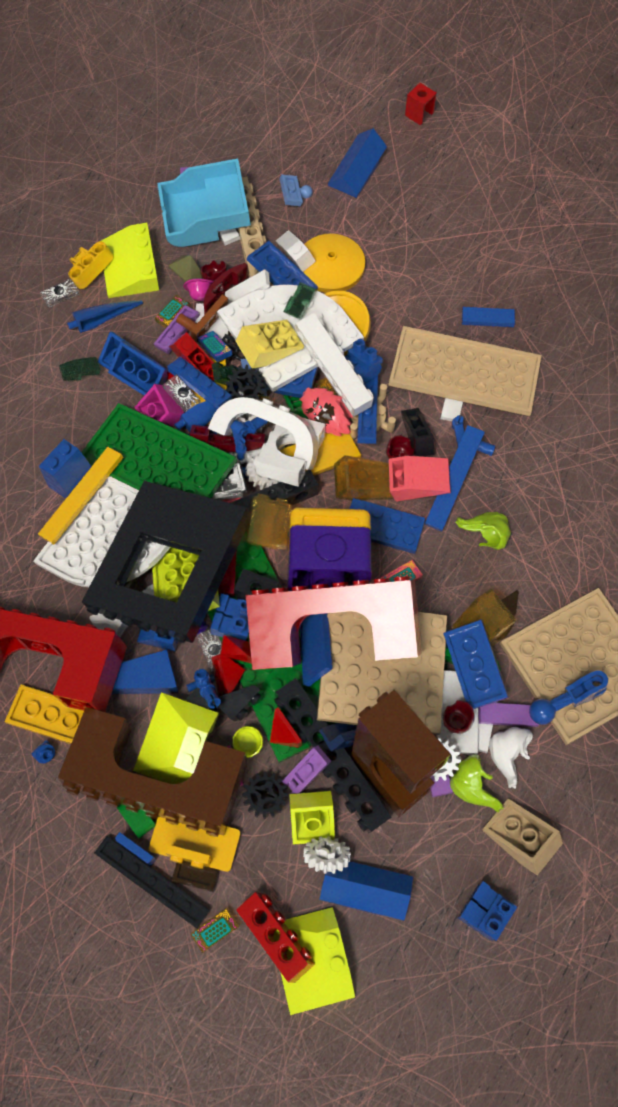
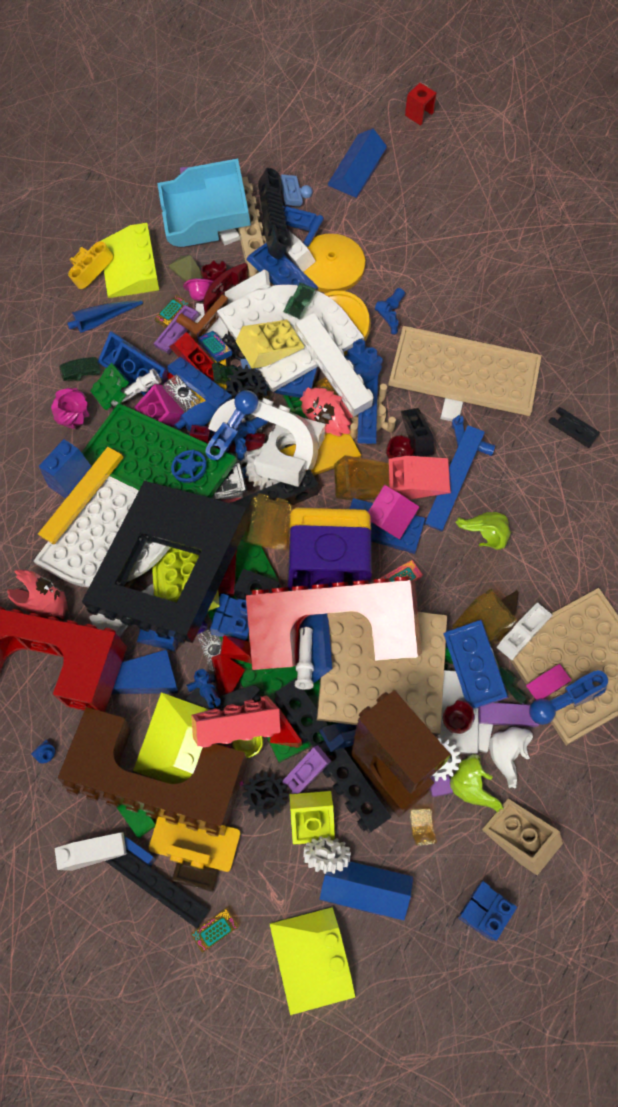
yellow tile [4,684,84,744] -> none
tile [40,279,80,308] -> none
red brick [236,892,315,983] -> none
blue tile [462,307,515,327] -> none
none -> coral head [7,570,68,619]
none -> dark pink hair [51,388,90,429]
none -> white slope [55,833,127,871]
none -> green piece [90,363,129,411]
none -> white pin [111,369,162,407]
none -> blue wheel [171,450,207,483]
none -> coral wedge [191,696,280,747]
none -> blue piece [206,390,259,460]
none -> black gear [258,168,291,259]
none -> blue plate [282,206,324,247]
none -> white pin [295,627,314,689]
none -> dark pink slope [368,485,420,540]
none -> blue pin [375,288,405,334]
none -> clear yellow bracket [410,807,437,846]
none -> white slope [497,603,552,660]
none -> clear green slope [499,666,531,705]
none -> dark pink slope [526,664,572,700]
none -> black hinge [548,407,601,448]

